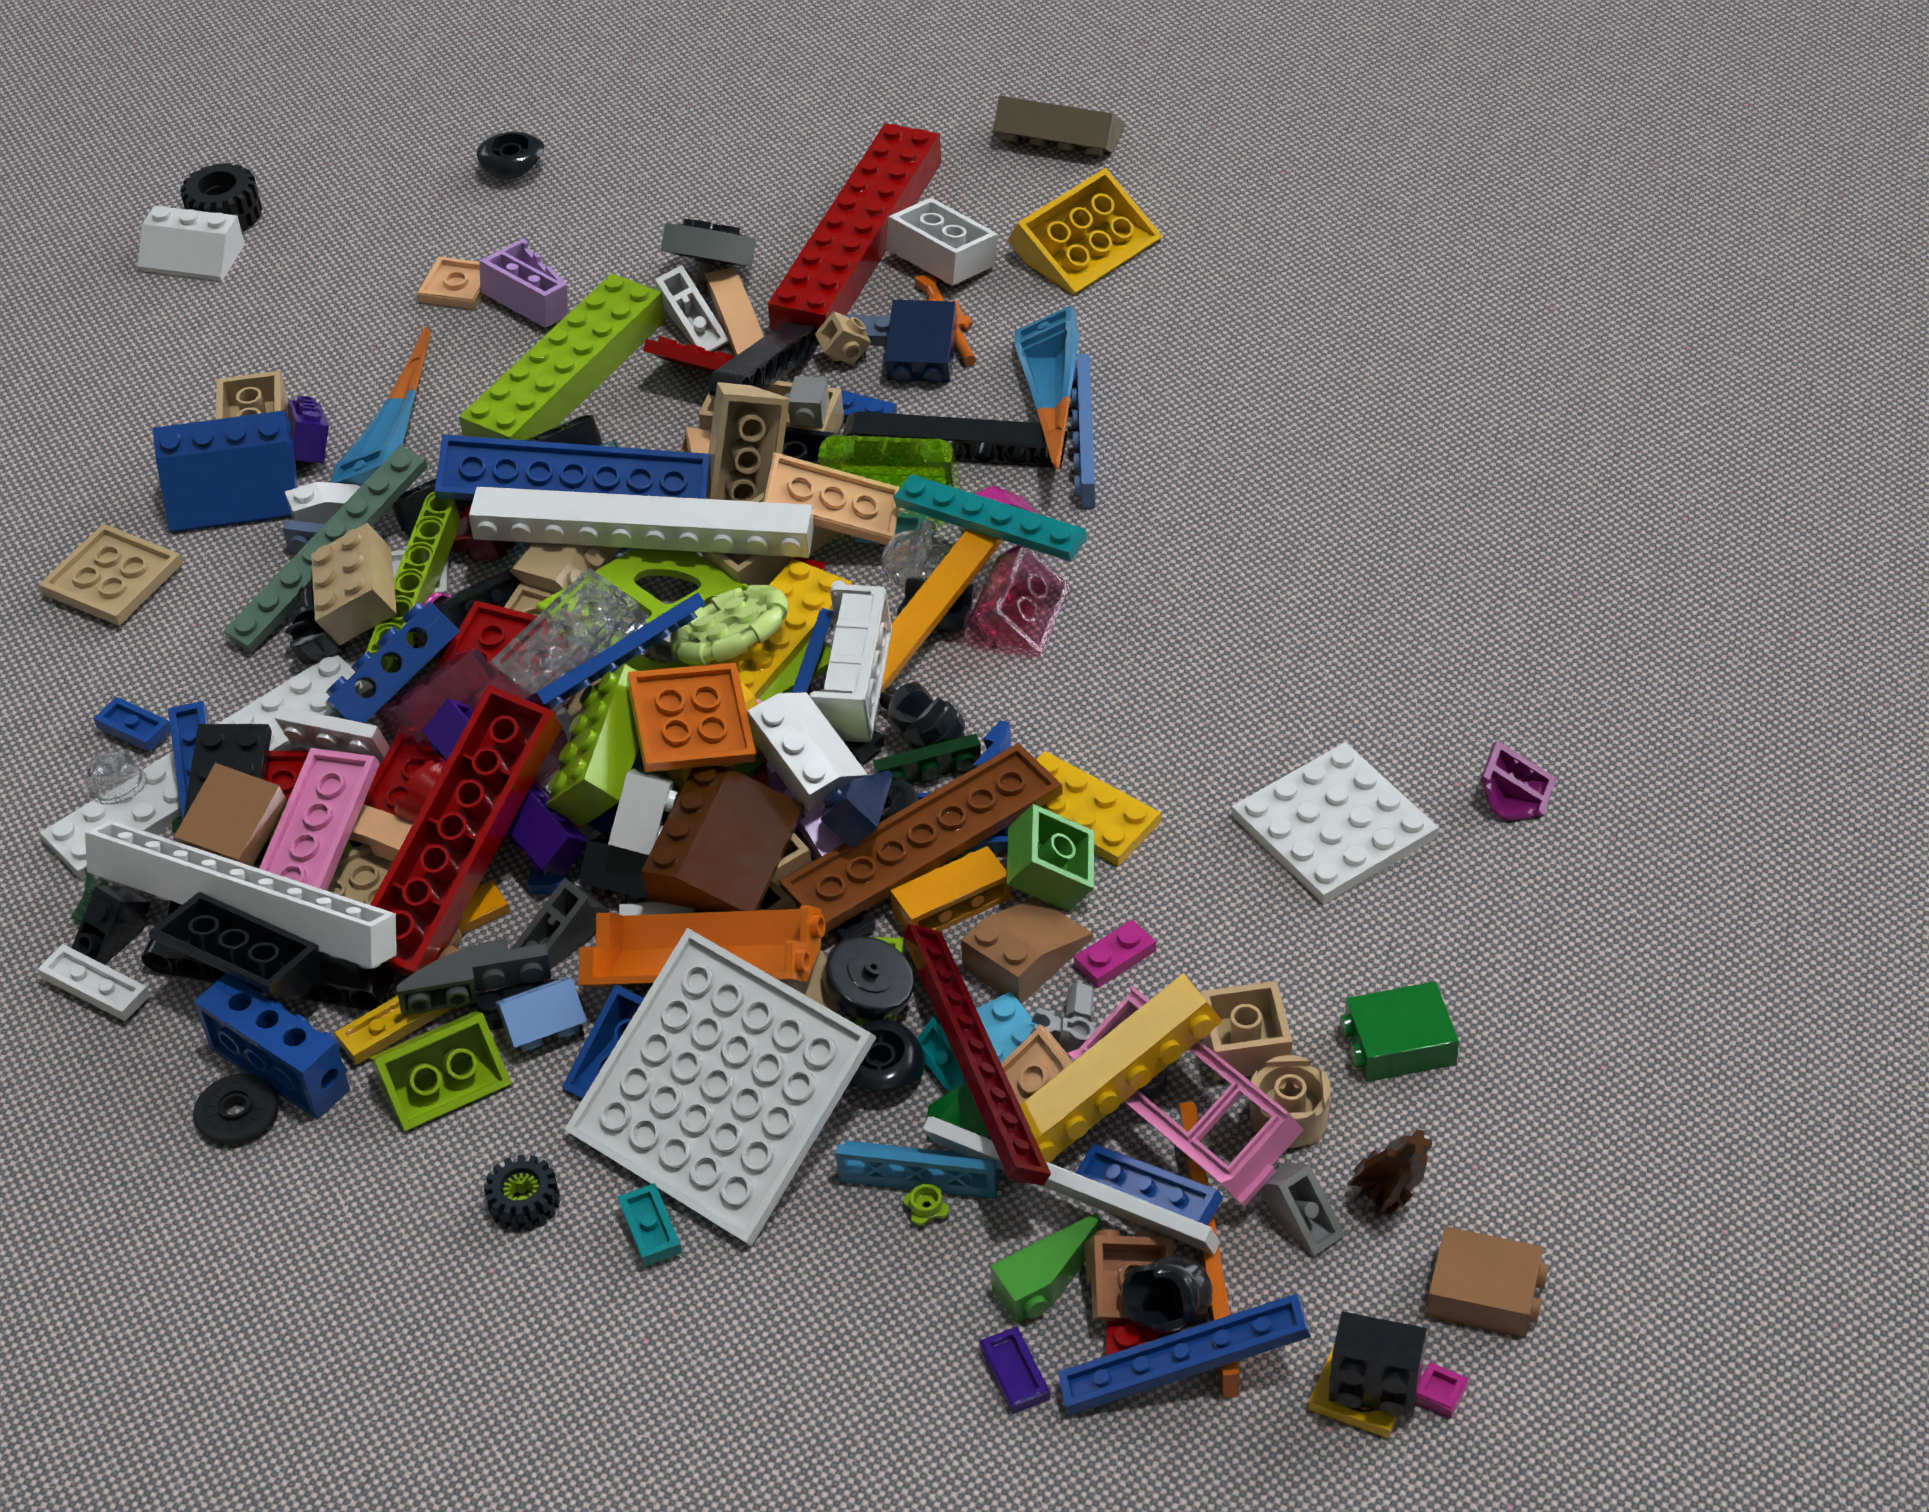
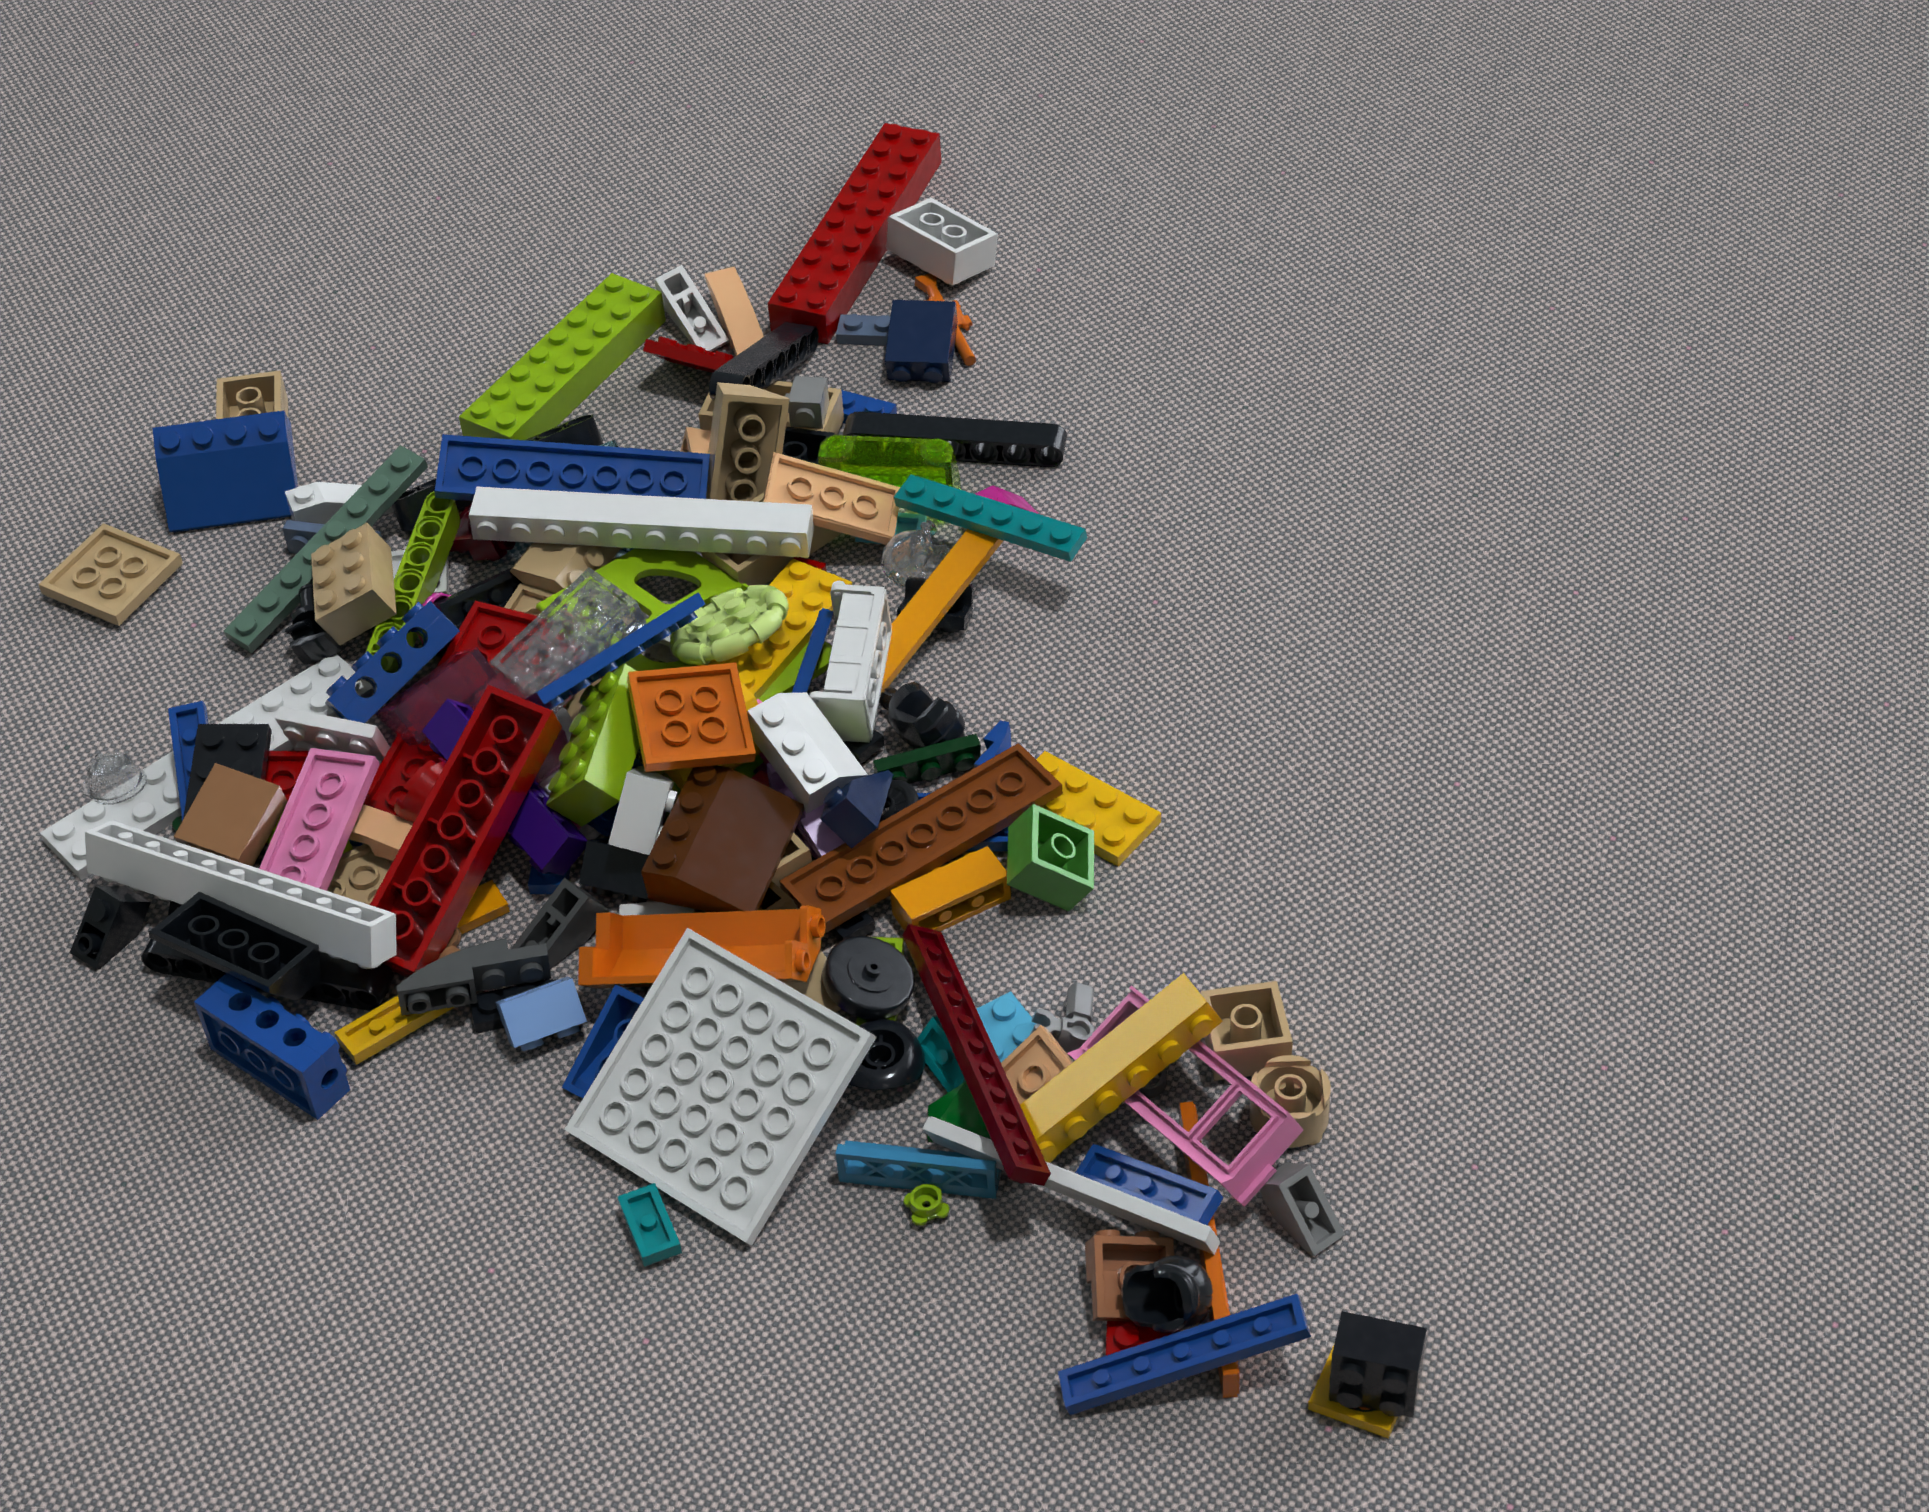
white plate [38,944,150,1021] -> none
clear green bar [70,867,109,925] -> none
blue plate [93,697,171,752] -> none
white slope [137,206,245,281] -> none
black tyre [180,163,262,232] -> none
black wheel [193,1074,279,1144] -> none
dark purple slope [288,396,329,463] -> none
dark azure plate [330,326,431,485] -> none
lime slope [369,1011,512,1131] -> none
light nougat tile [416,256,484,310] -> none
black hat [477,131,544,179] -> none
lavender wedge [479,238,568,328] -> none
black bush [484,1155,560,1232] -> none
light grey wheel [661,219,756,295] -> none
tan brick [815,311,871,366] -> none
medium nougat slope [961,897,1093,1004] -> none
clear pink slope [966,545,1071,657] -> none
dark purple tile [979,1326,1051,1414] -> none
bright green slope [990,1212,1101,1325] -> none
dark tan slope [993,96,1125,157] -> none
yellow slope [1007,167,1163,296] -> none
dark azure plate [1015,305,1080,470] -> none
medium blue plate [1072,354,1095,509] -> none
dark pink plate [1074,920,1156,988] -> none
white plate [1231,742,1439,905] -> none
green brick [1340,981,1459,1082] -> none
reddish brown piece [1349,1130,1432,1217] -> none
dark pink tile [1416,1362,1469,1419] -> none
medium nougat brick [1427,1226,1549,1338] -> none
magenta slope [1480,741,1557,821] -> none

